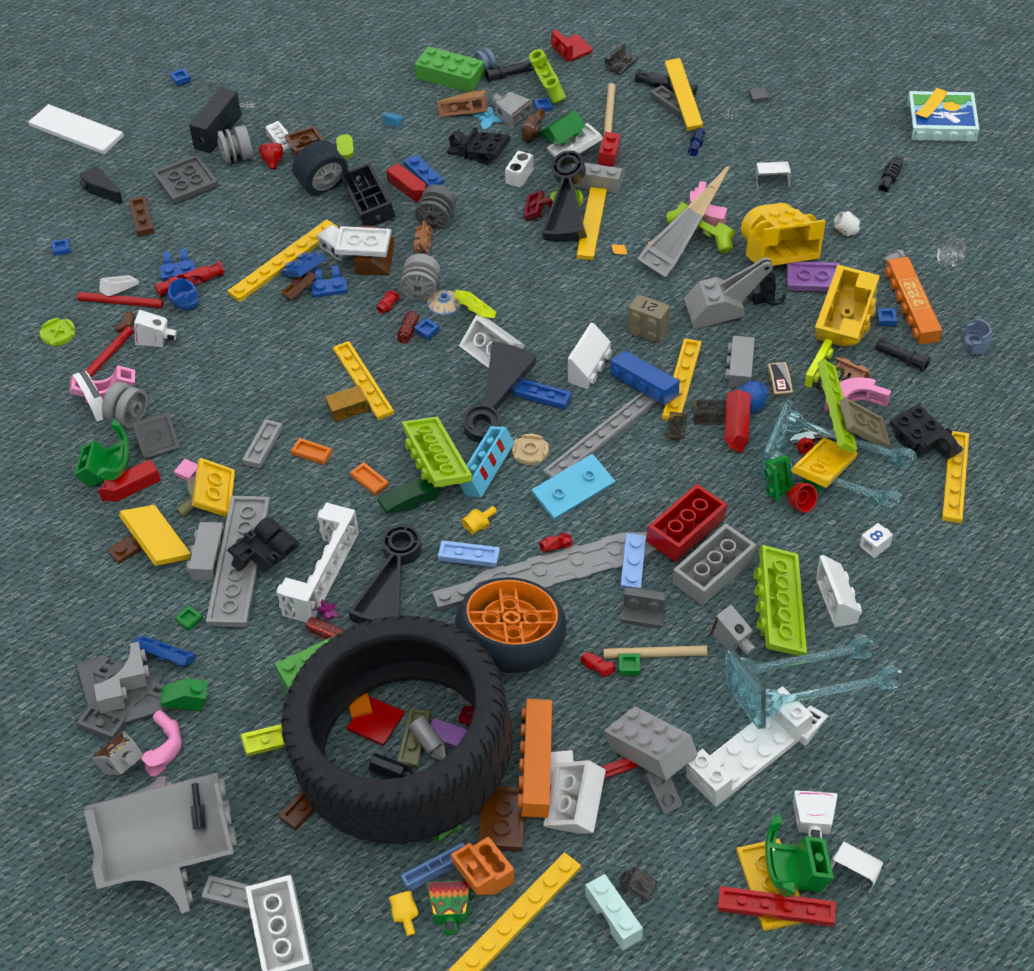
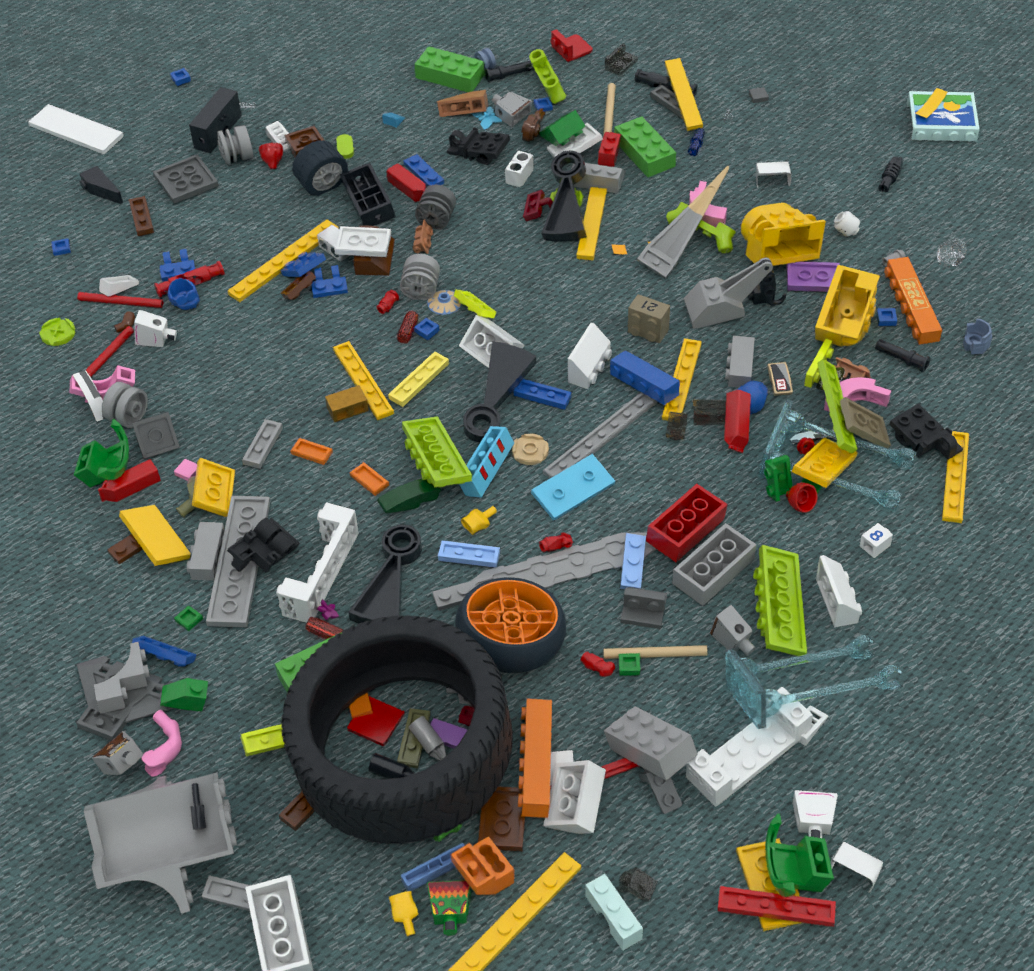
none -> light yellow plate [388,352,449,407]
none -> bright green brick [614,116,676,178]

